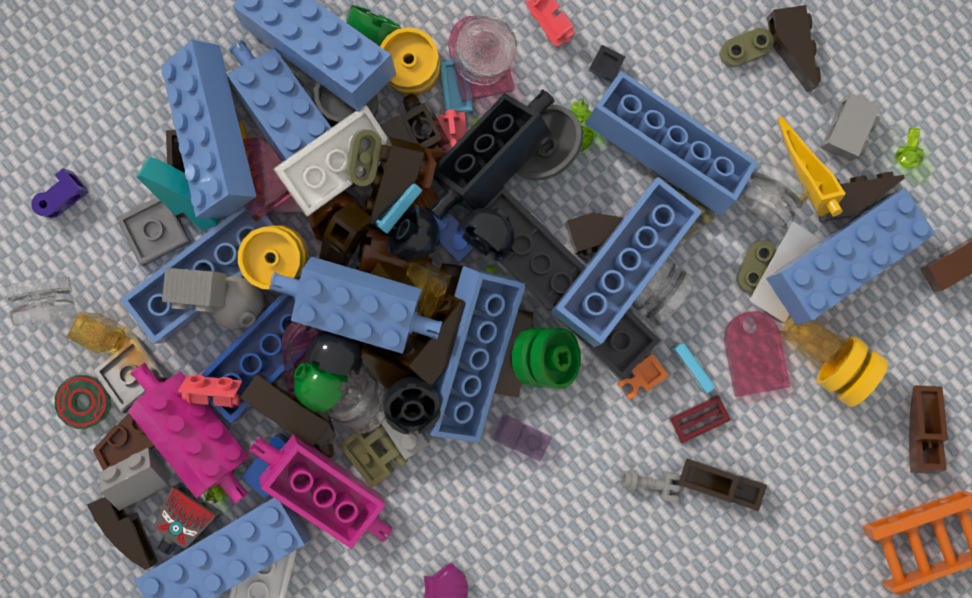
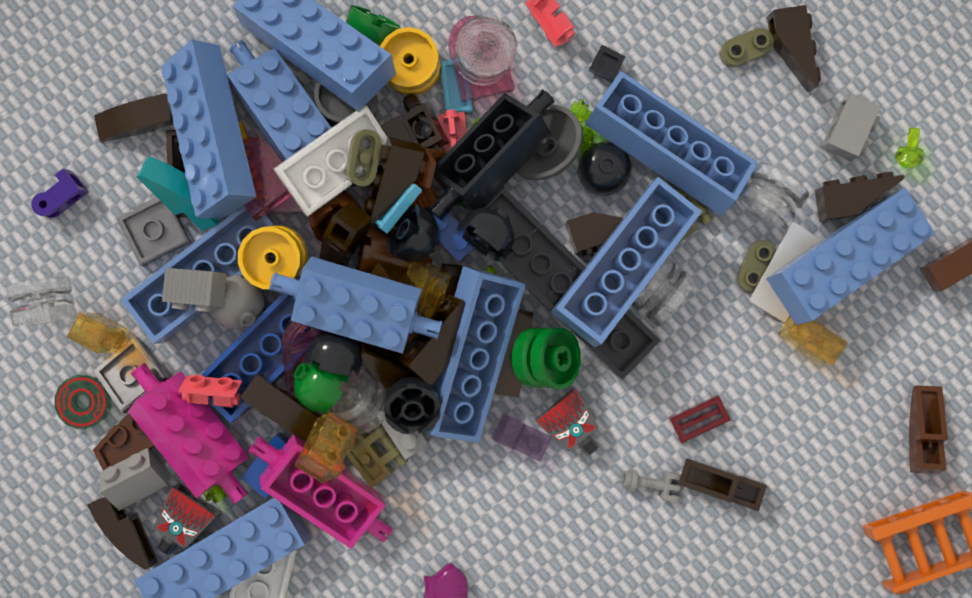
orange plate [617,353,669,399] -> none
medium azure tile [671,343,715,393] -> none
clear pink tile [724,311,790,397] -> none
yellow piece [778,117,846,217] -> none
yellow wheel [816,336,889,407] -> none
none -> dark brown slope [94,93,173,142]
none -> clear yellow brick [294,411,357,483]
none -> torso [535,387,599,456]
none -> black cylinder [577,141,632,197]

